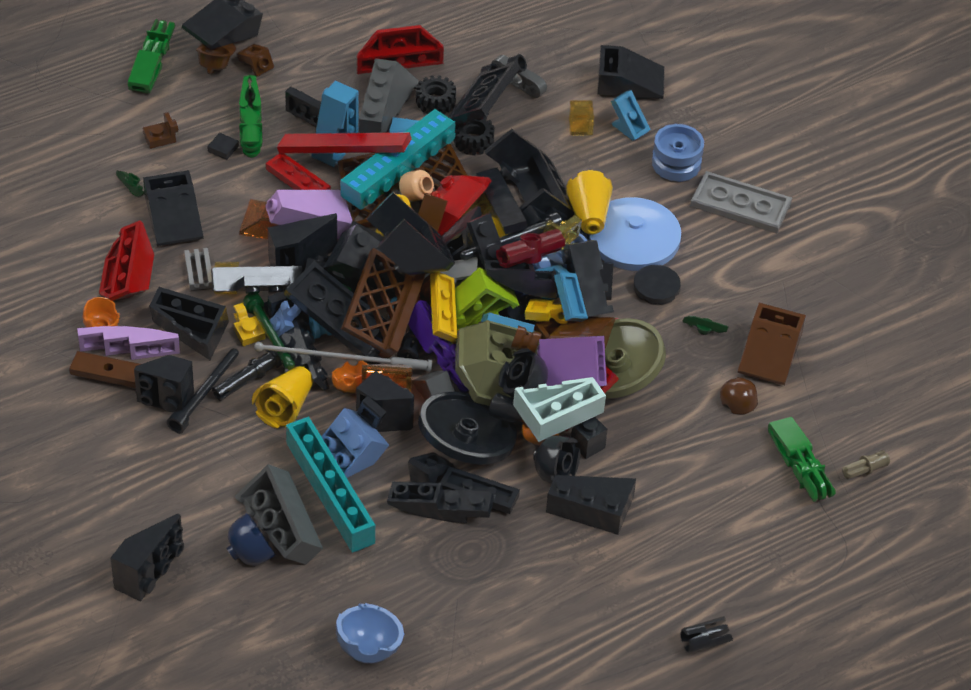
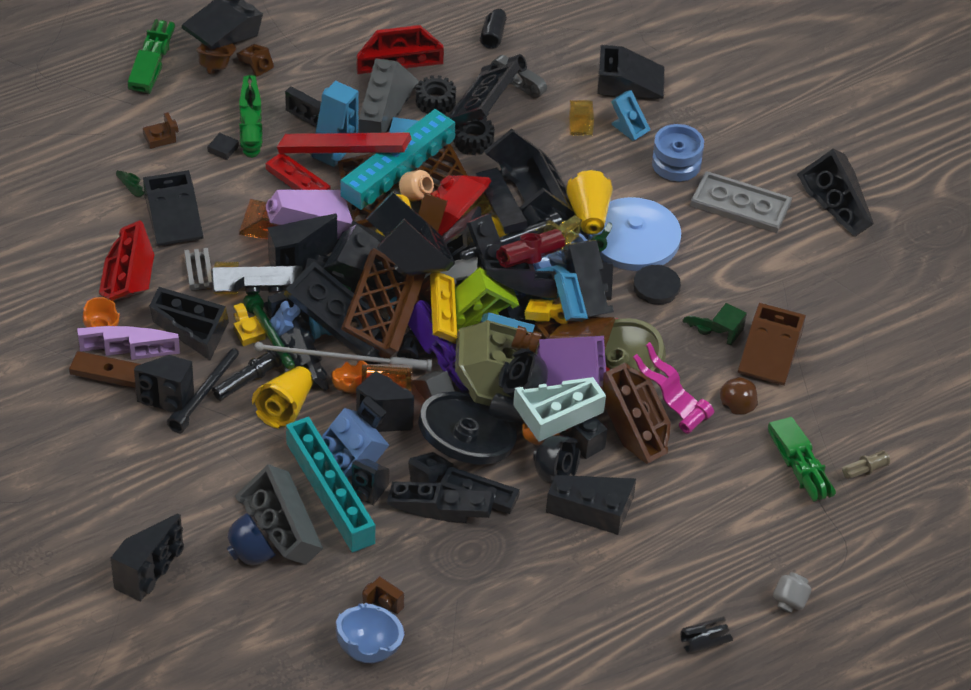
none -> black slope [352,459,390,505]
none -> reddish brown bracket [362,576,404,614]
none -> black arm [480,9,507,49]
none -> dark green piece [591,222,612,252]
none -> reddish brown wedge [603,363,671,464]
none -> dark pink flag [633,342,714,434]
none -> dark green panel [712,303,747,345]
none -> light grey head [773,572,812,613]
none -> black wedge [797,149,874,237]

